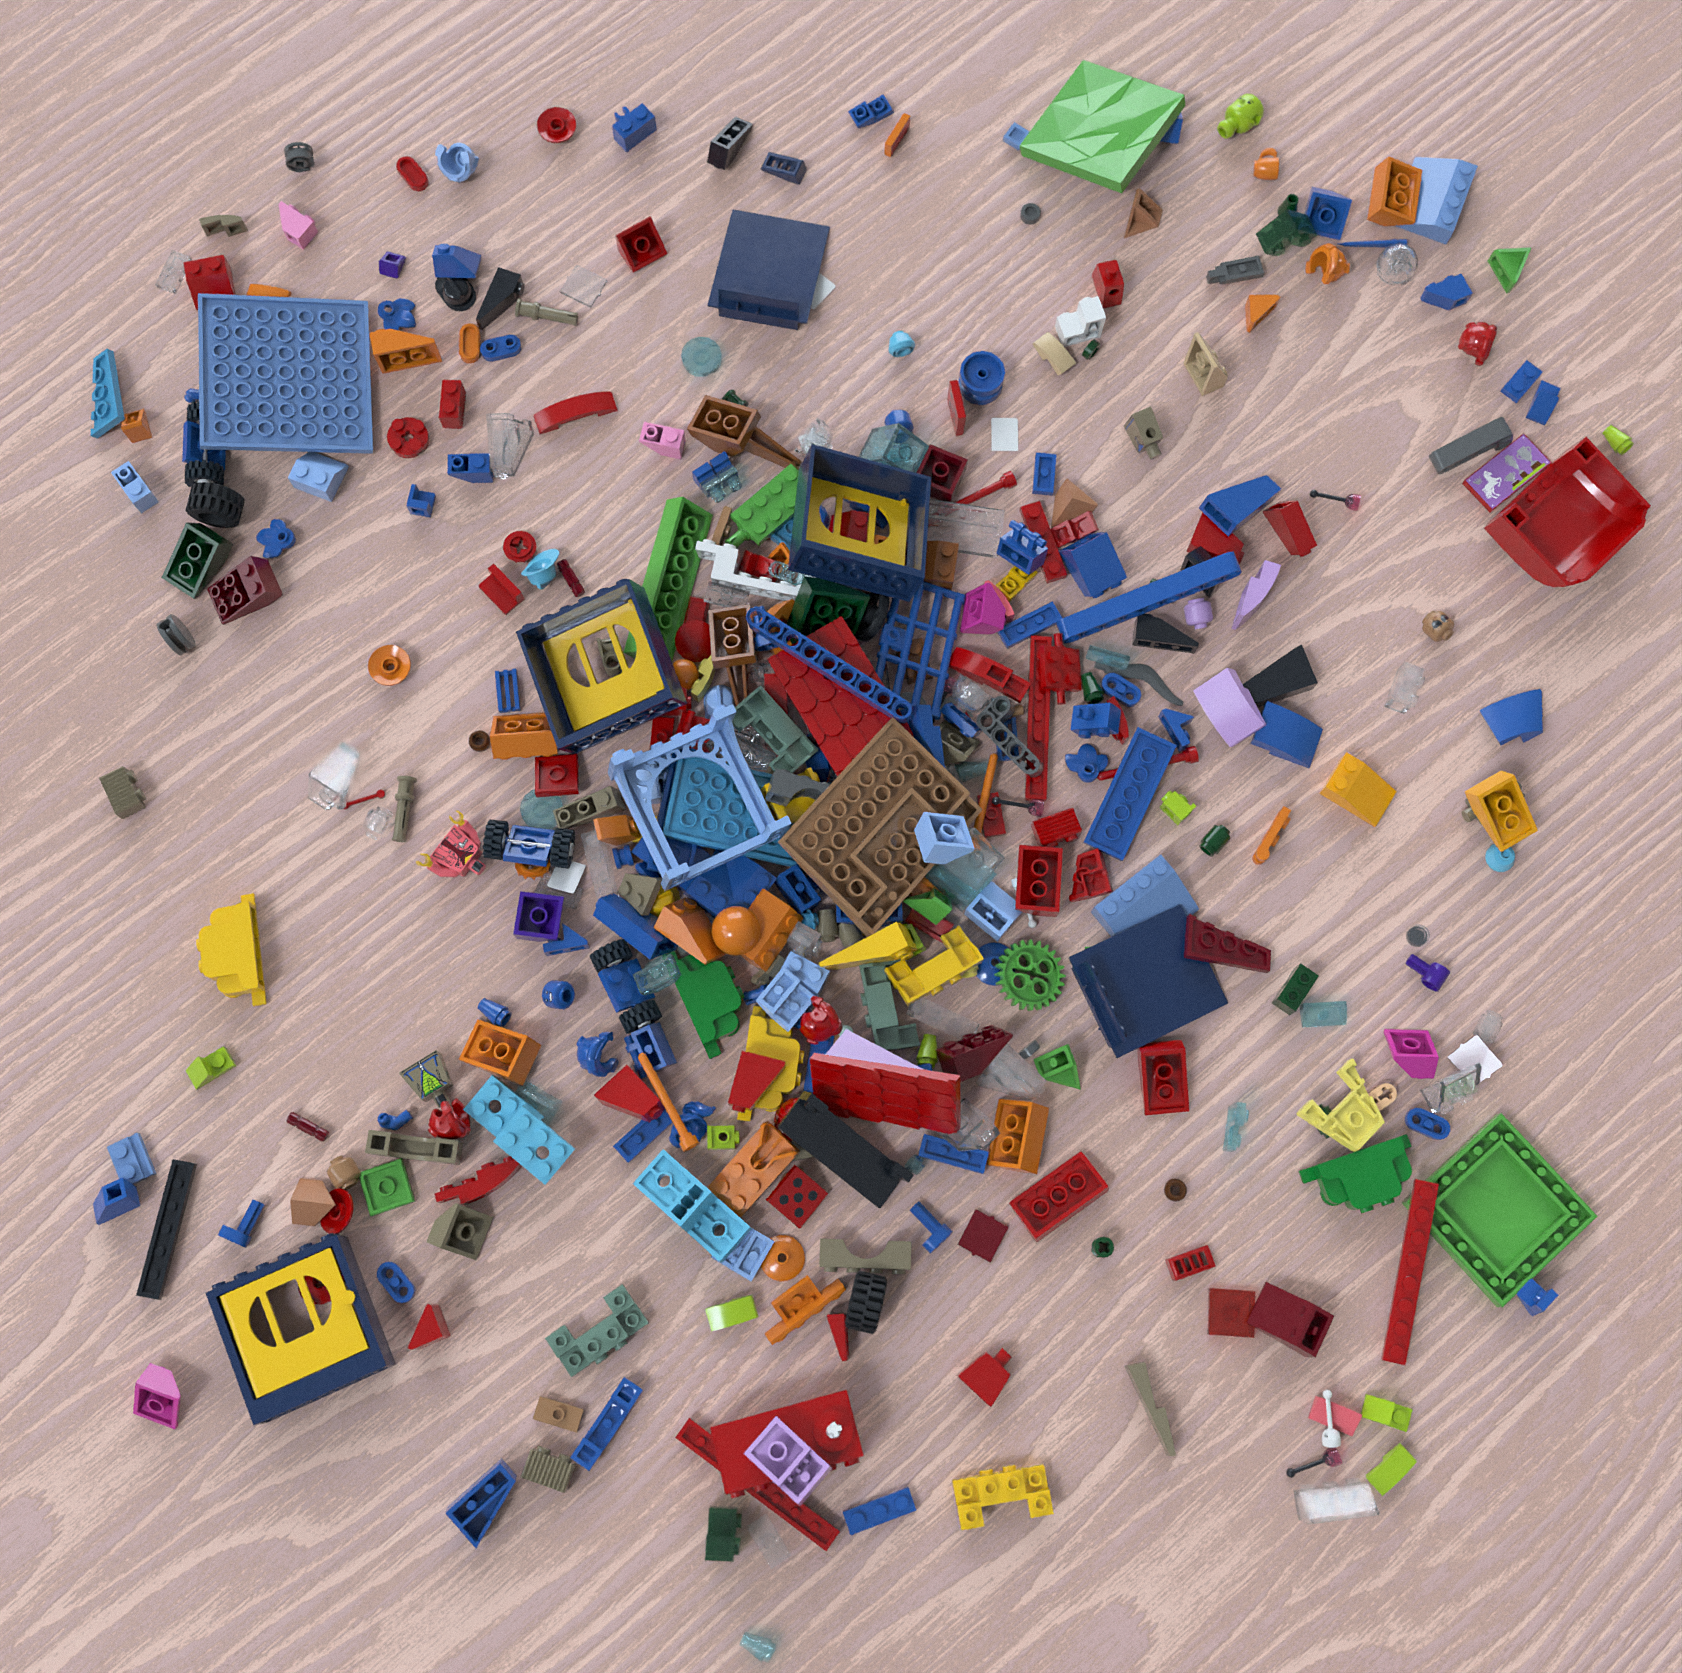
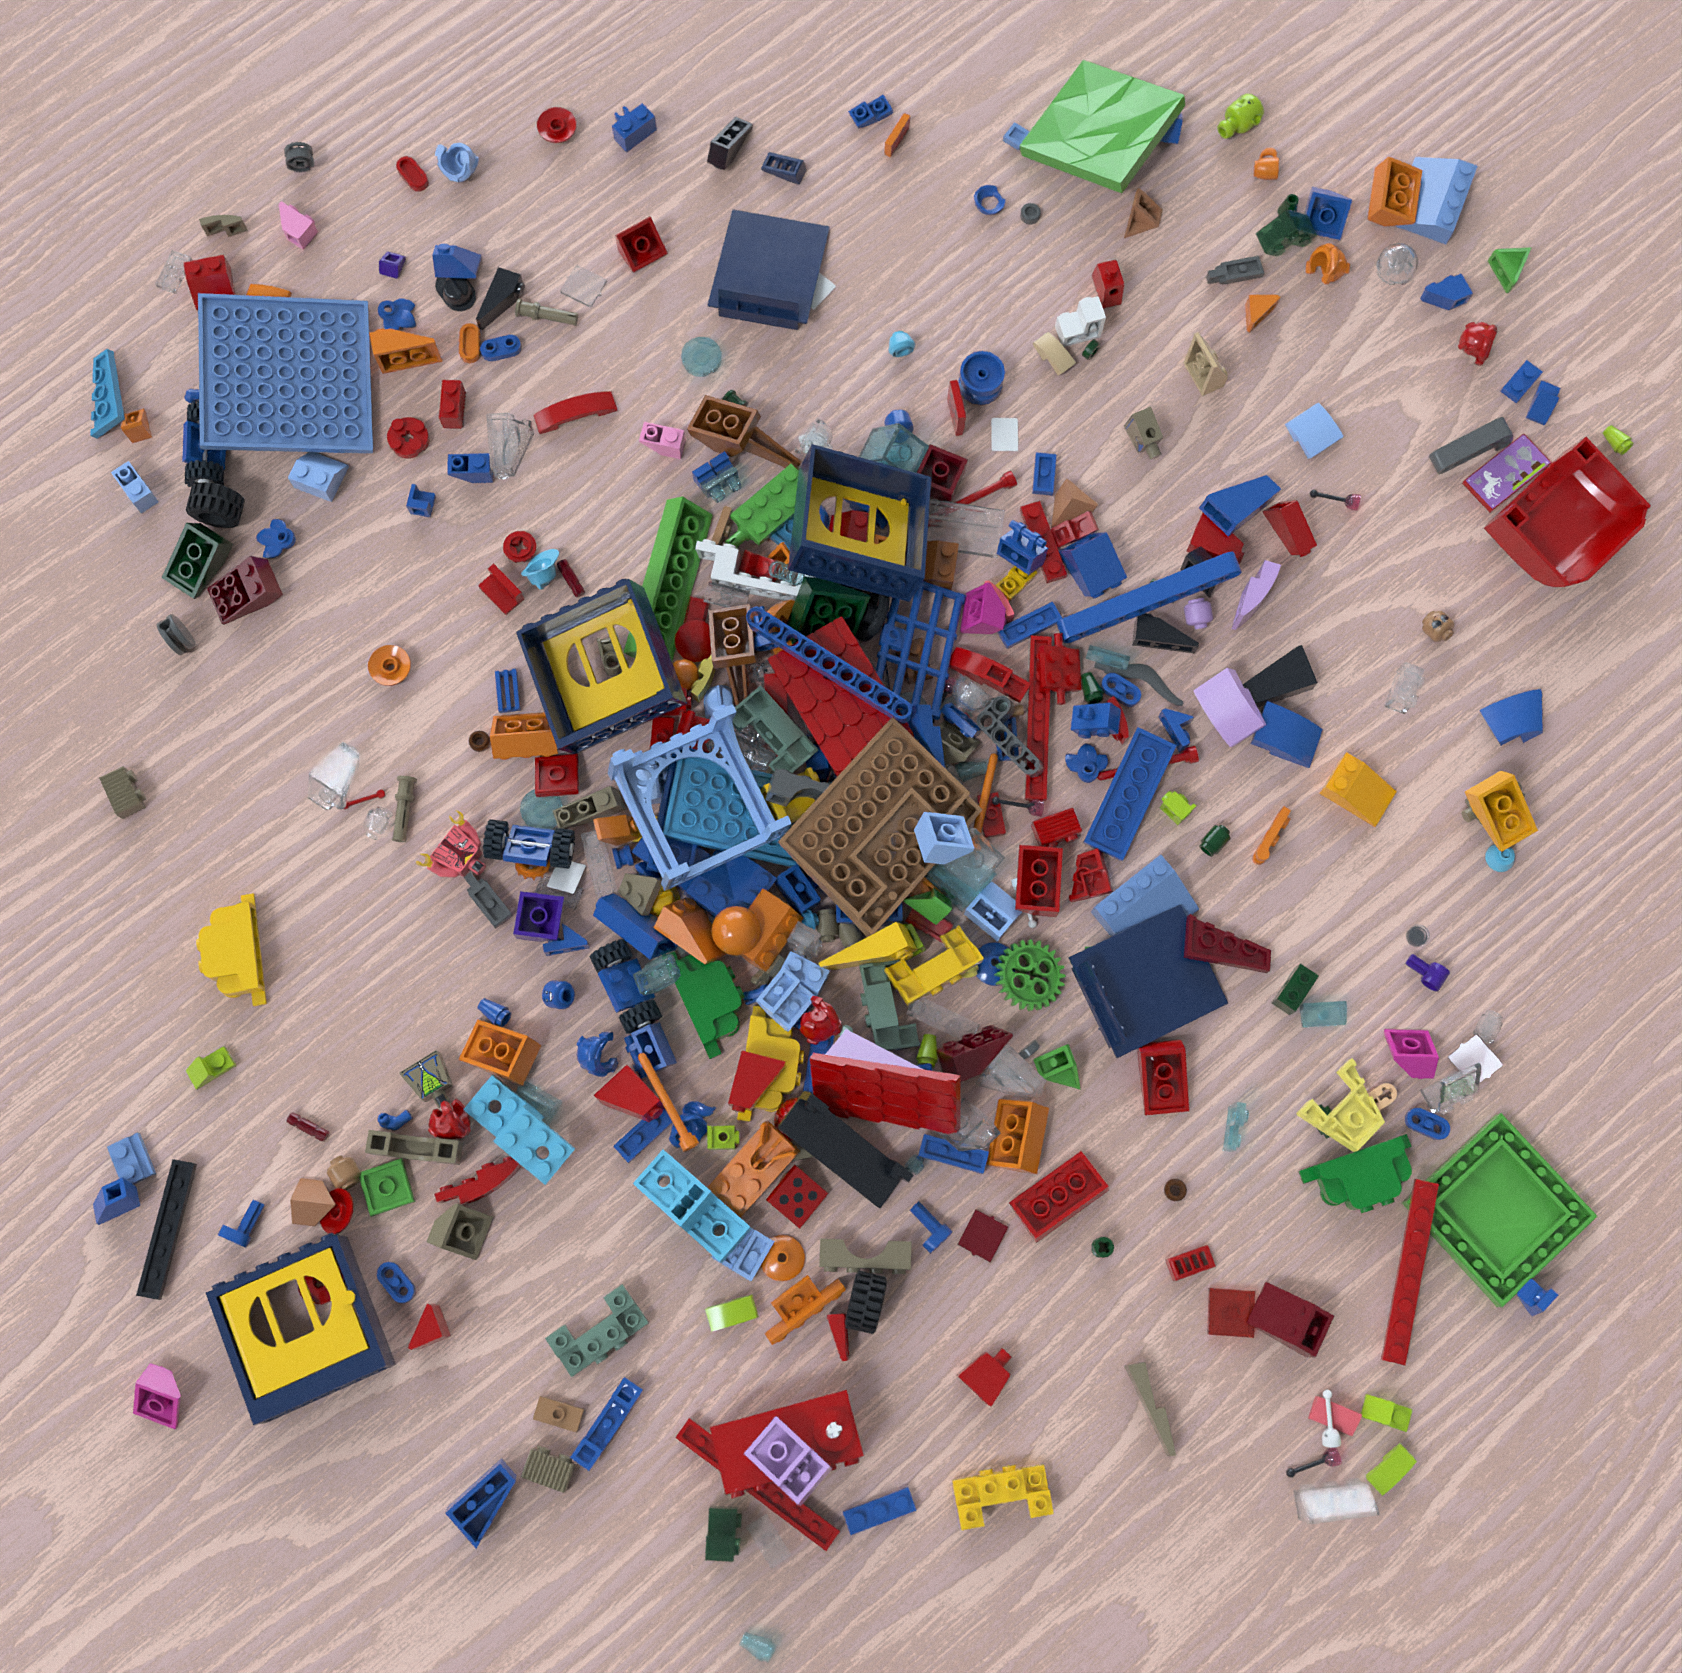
blue bar [1337,239,1407,248] -> none
none -> dark grey hinge [464,872,513,929]
none -> blue piece [974,185,1005,215]
none -> light blue slope [1285,403,1344,459]

